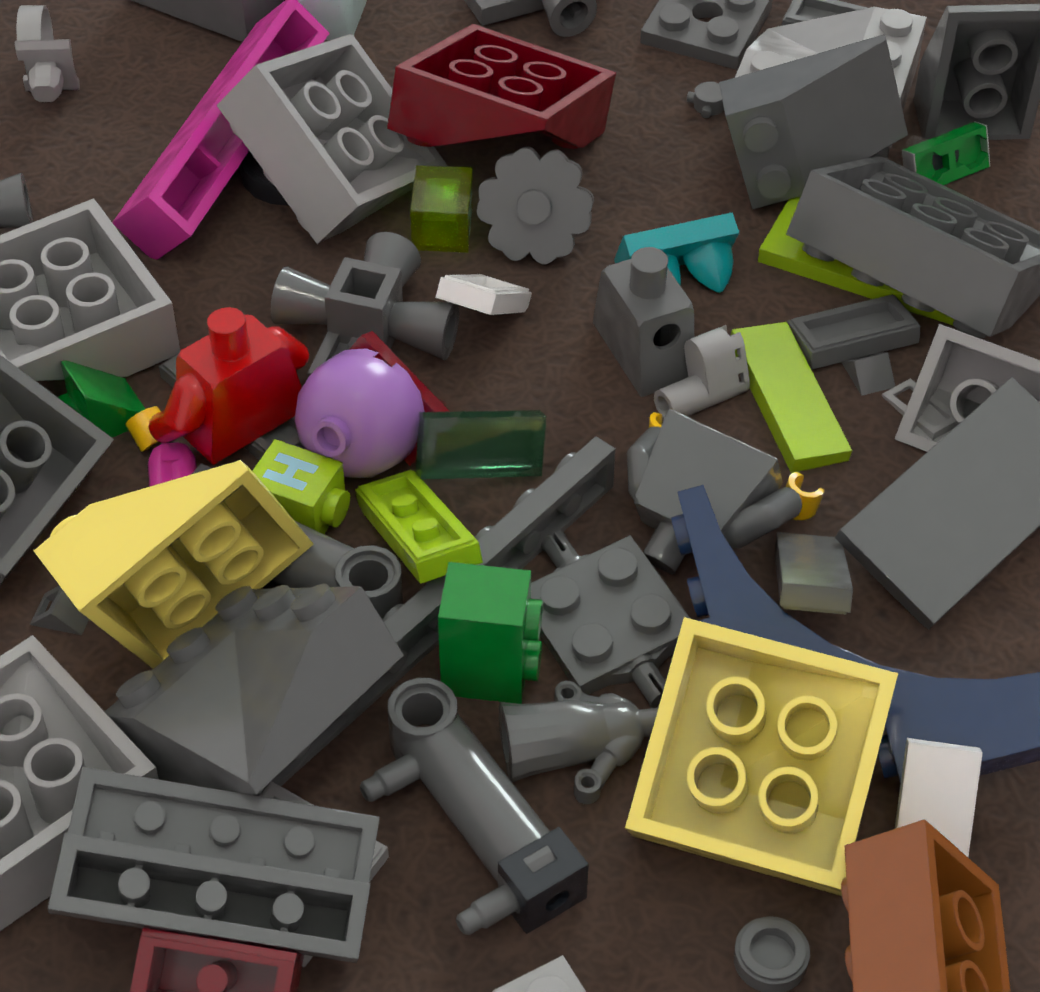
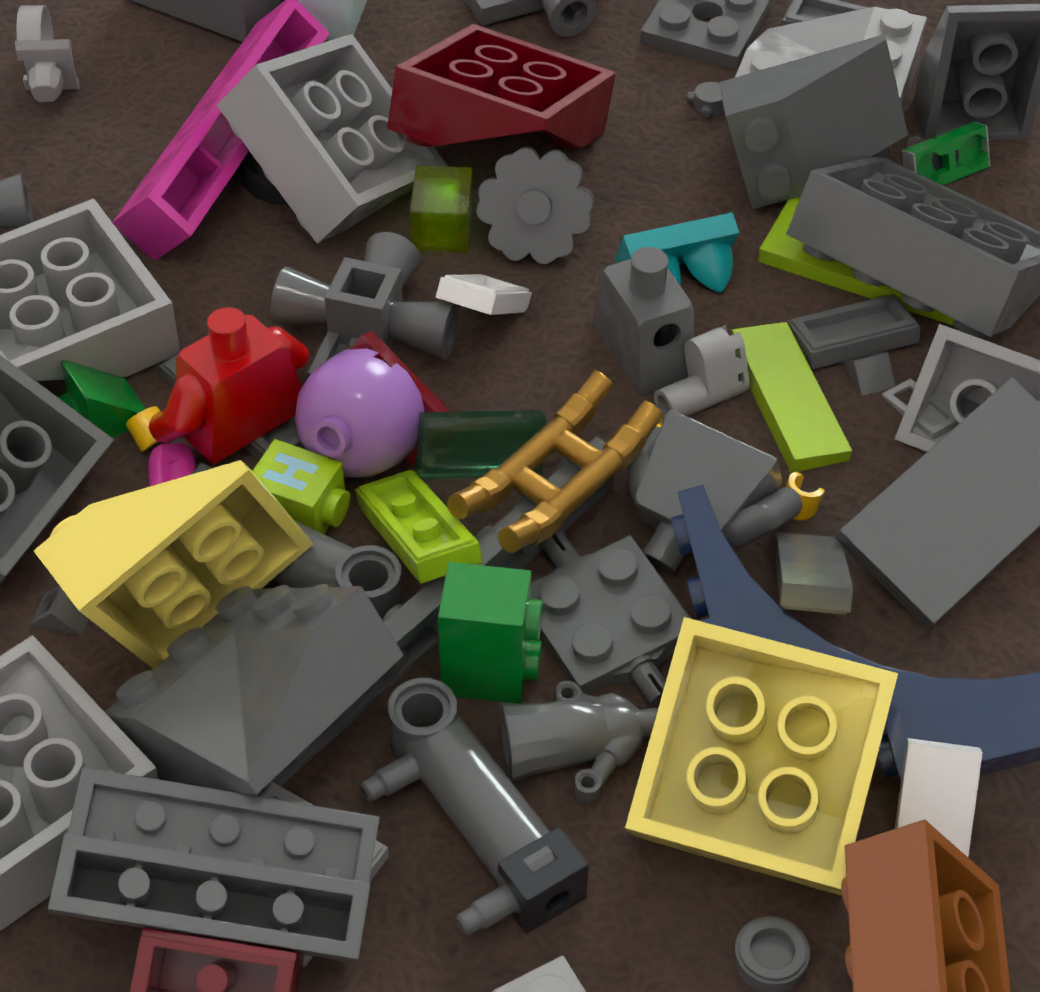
none -> pearl gold piece [447,370,664,553]

